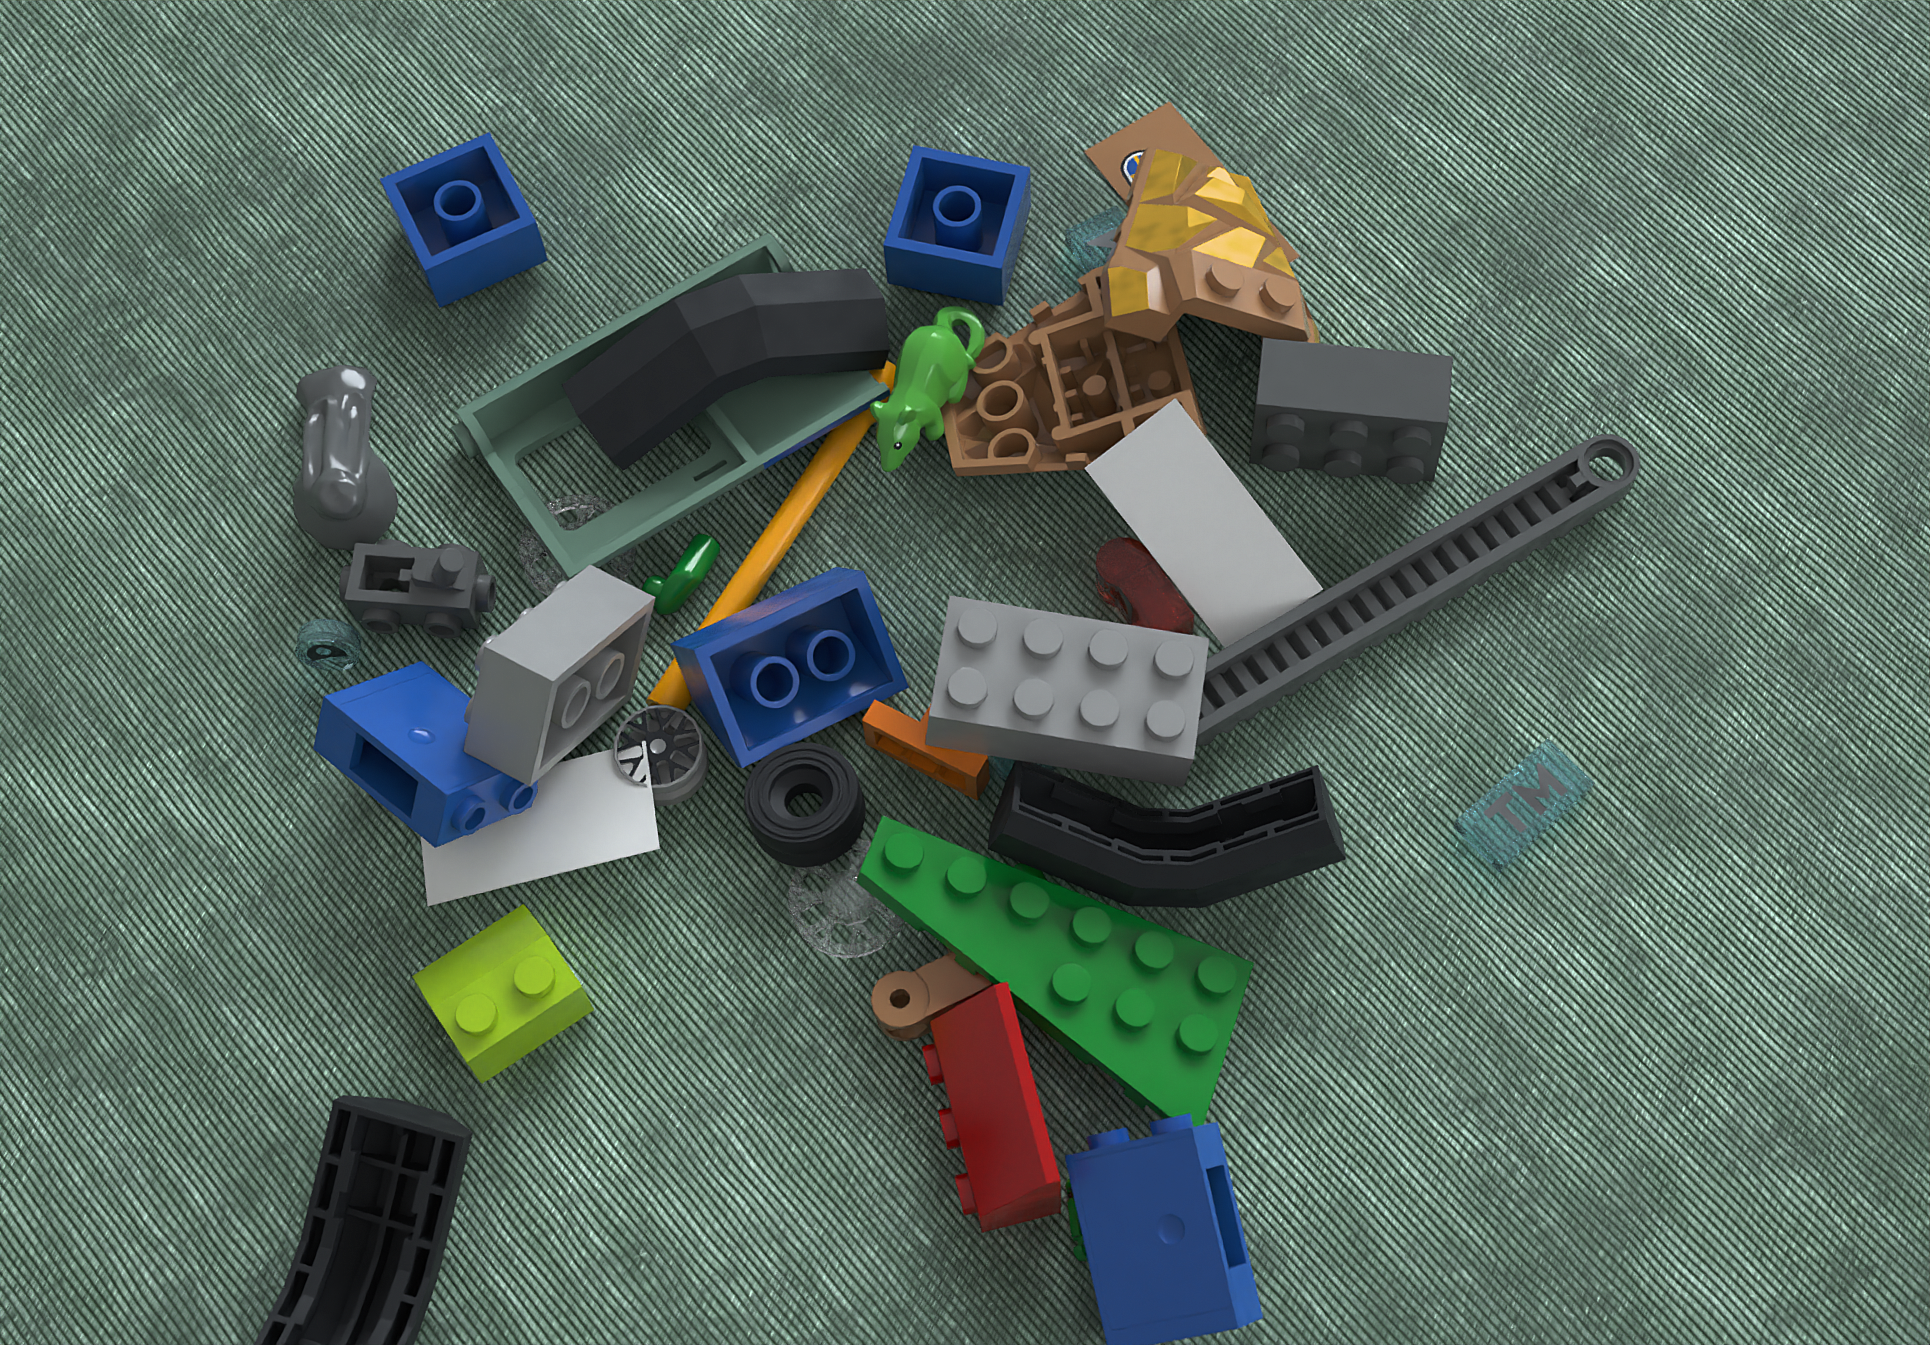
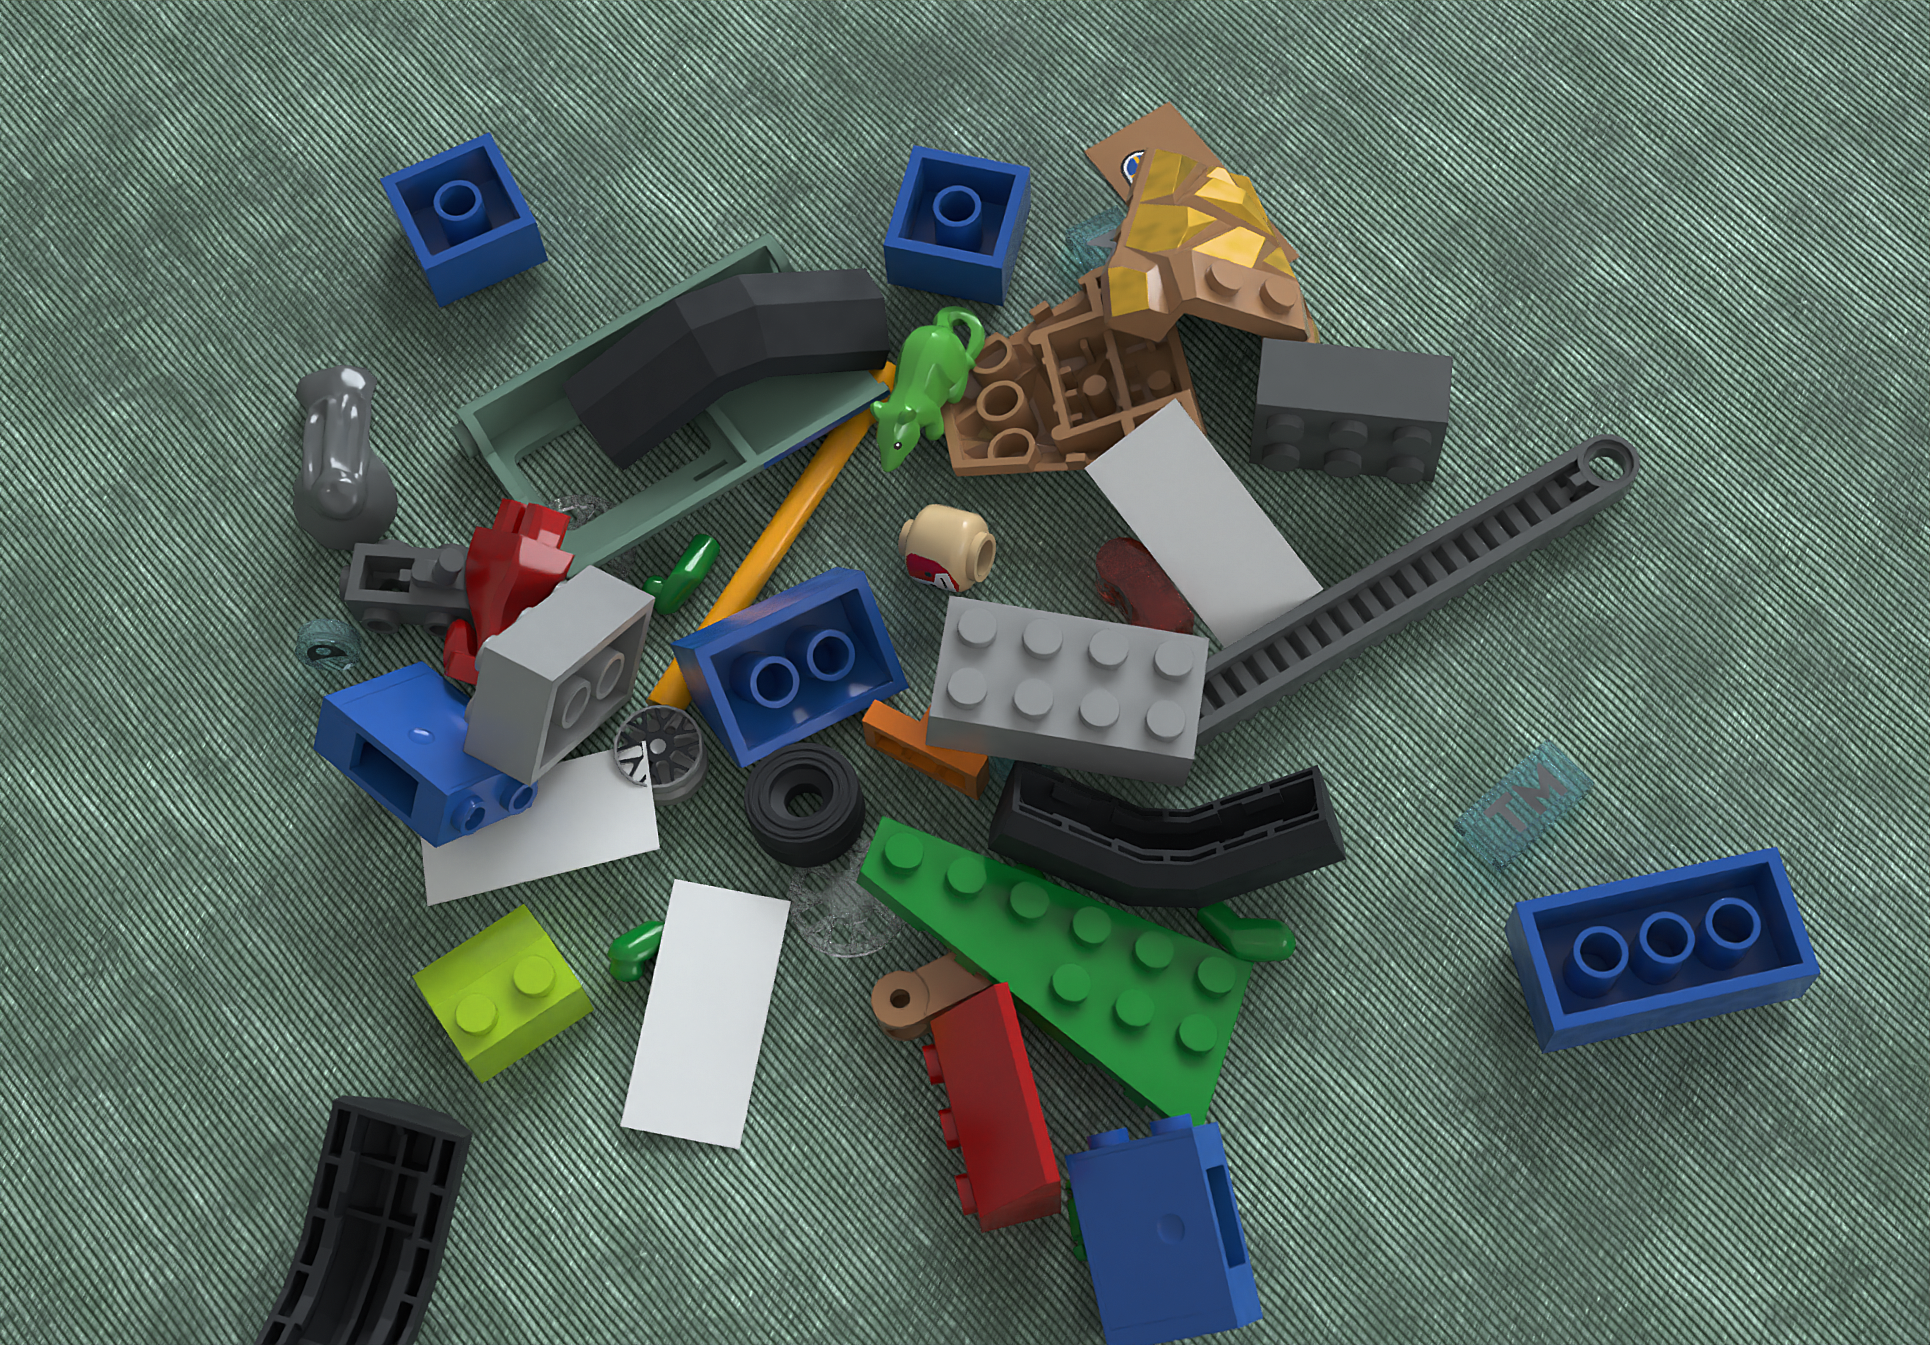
none -> red hips [443,498,575,686]
none -> green arm [607,920,665,982]
none -> white sticker [620,879,791,1149]
none -> tan head [898,504,996,592]
none -> green arm [1196,901,1296,963]
none -> blue brick [1504,847,1821,1054]

